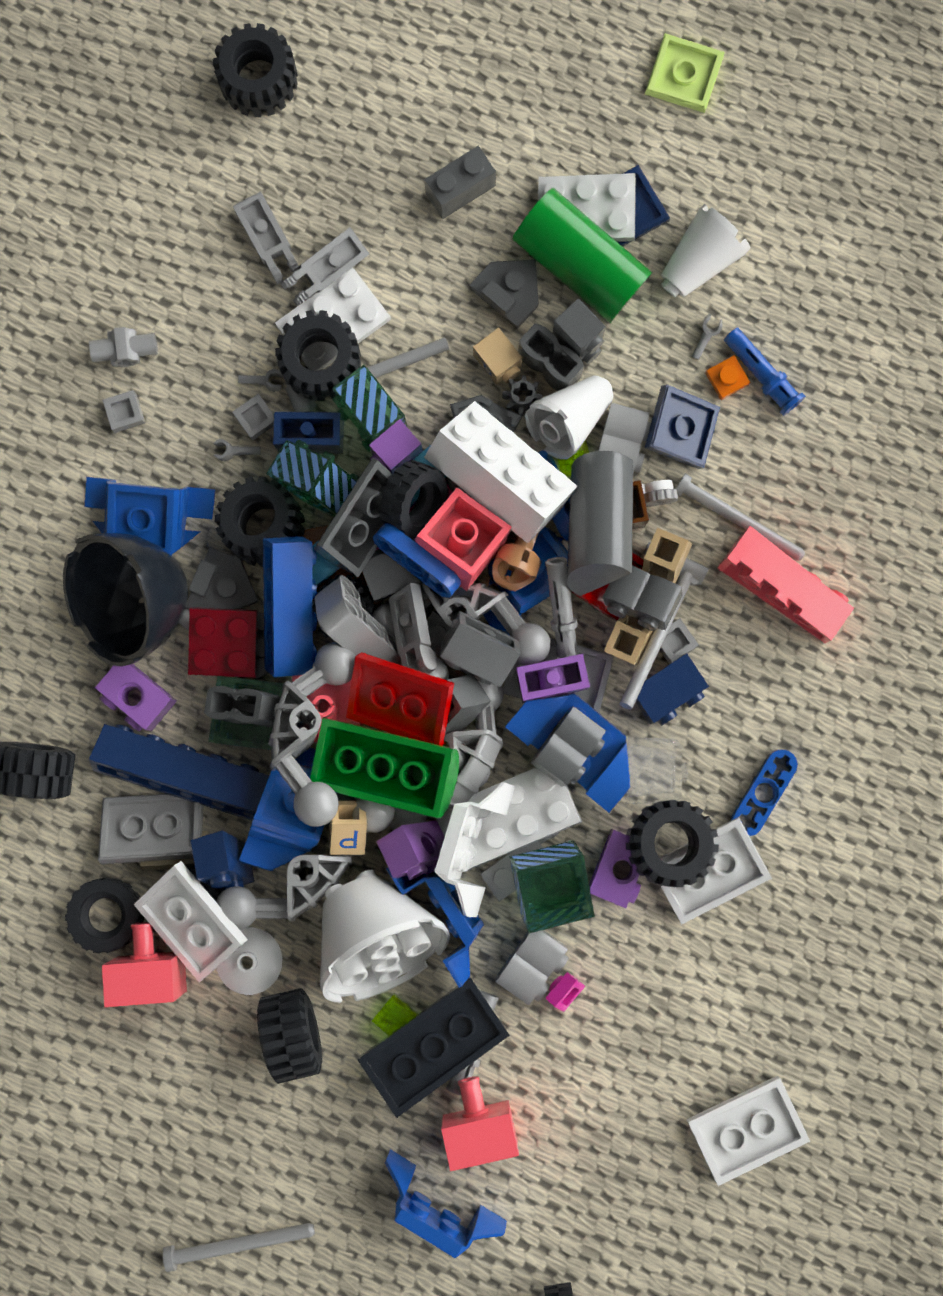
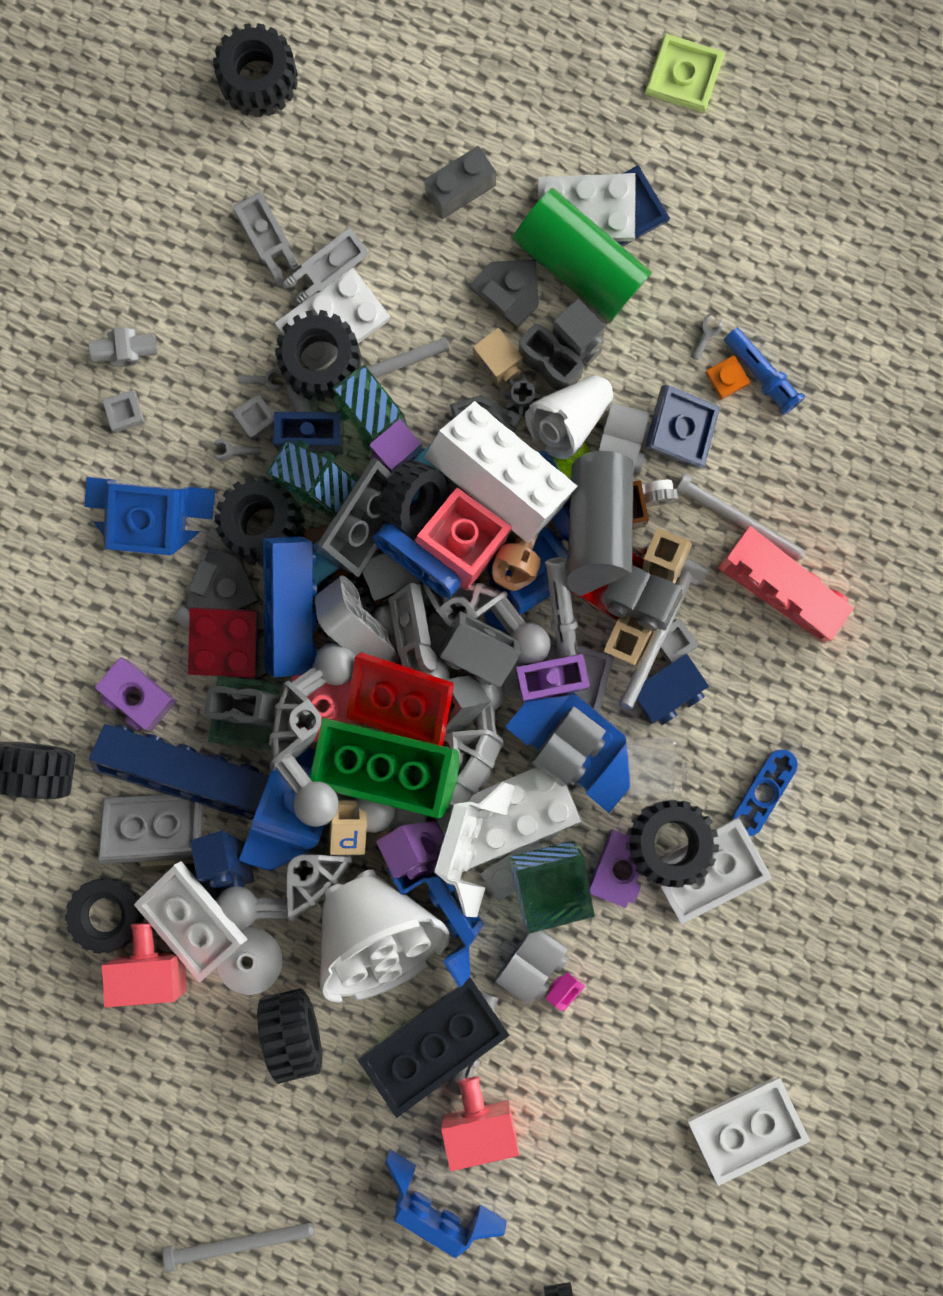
black piece [63,533,188,667] -> none
clear neon green plate [372,993,418,1035] -> none
white cone [661,204,751,297] -> none

